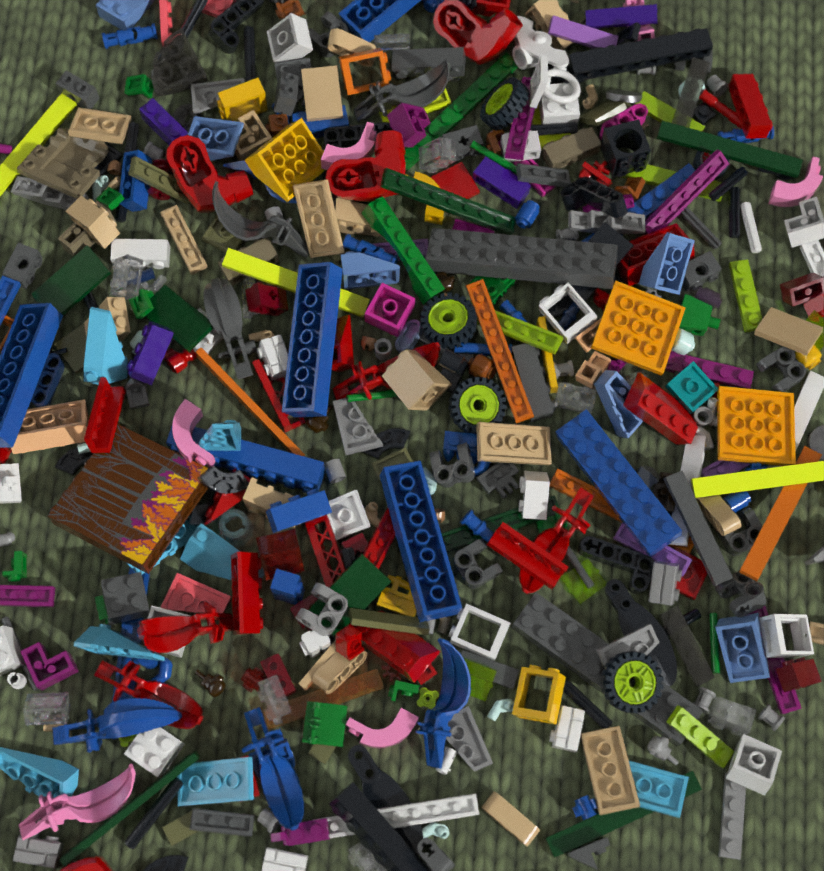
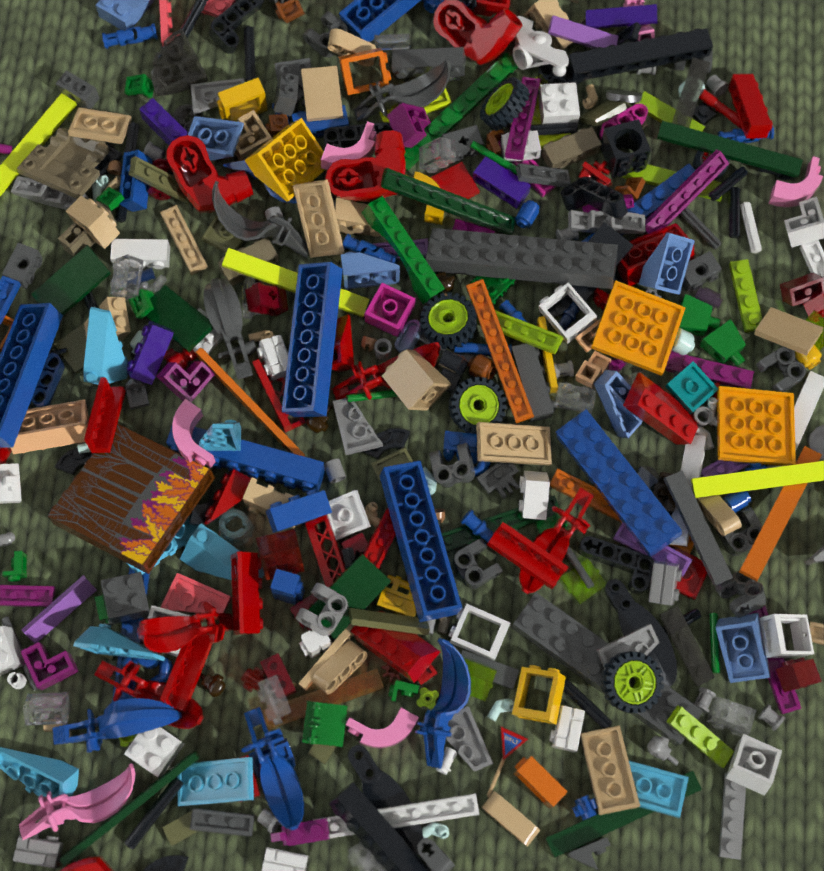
black tile [197,466,249,494] -> none
white brick [267,13,313,63] -> none
red brick [336,623,364,661] -> none
white tile [530,55,581,108] -> none
none -> medium lavender tile [21,575,97,644]
none -> magenta brick [156,361,215,402]
none -> red fence [160,634,213,713]
none -> piece [487,727,528,797]
none -> orange window [513,756,568,809]
none -> green torso [700,319,746,367]

